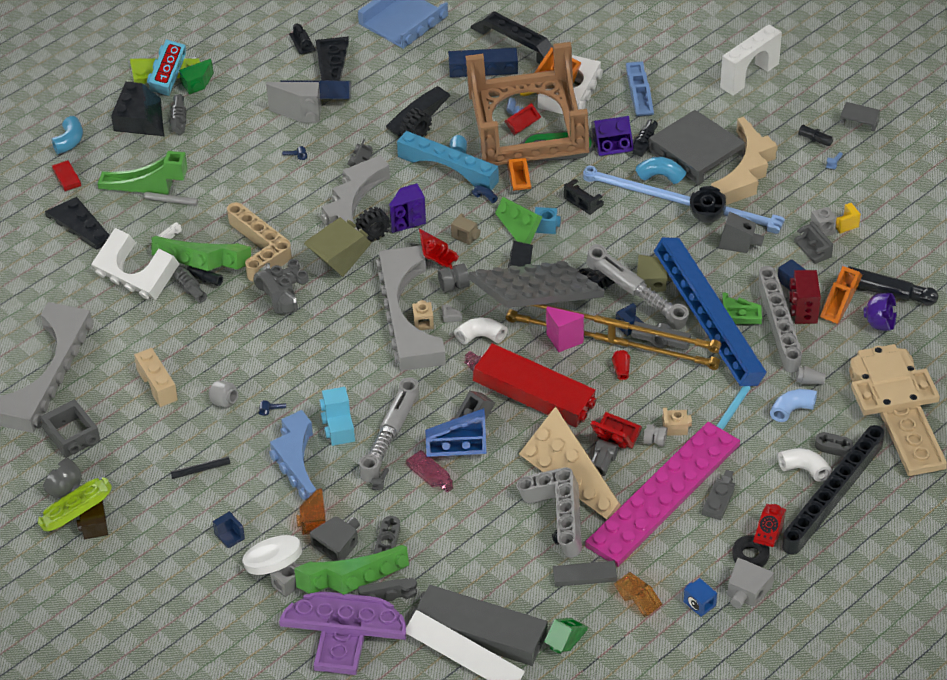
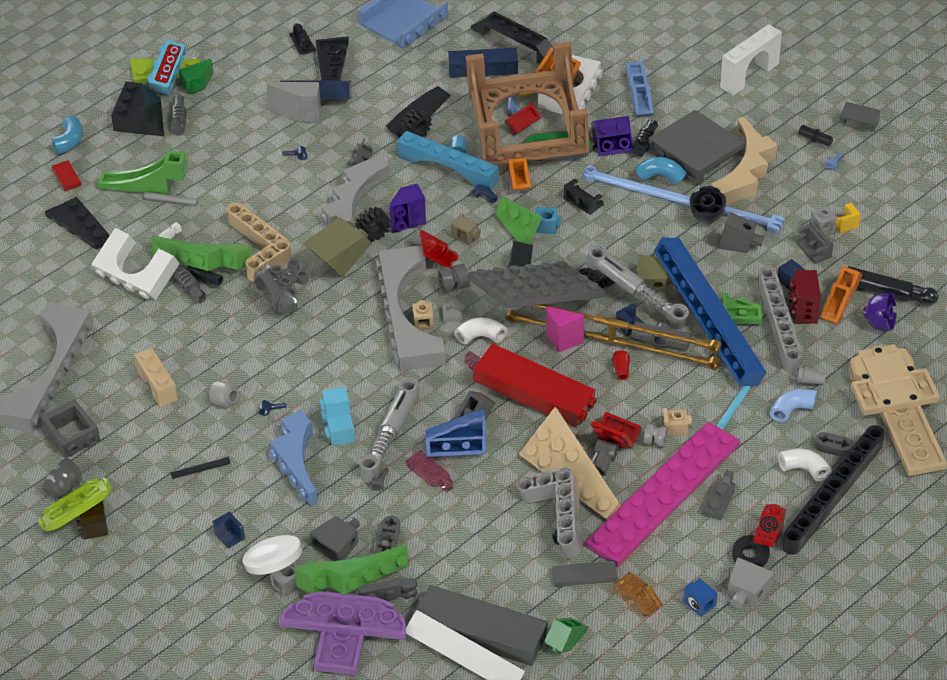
clear orange slope [296,488,326,535] -> none

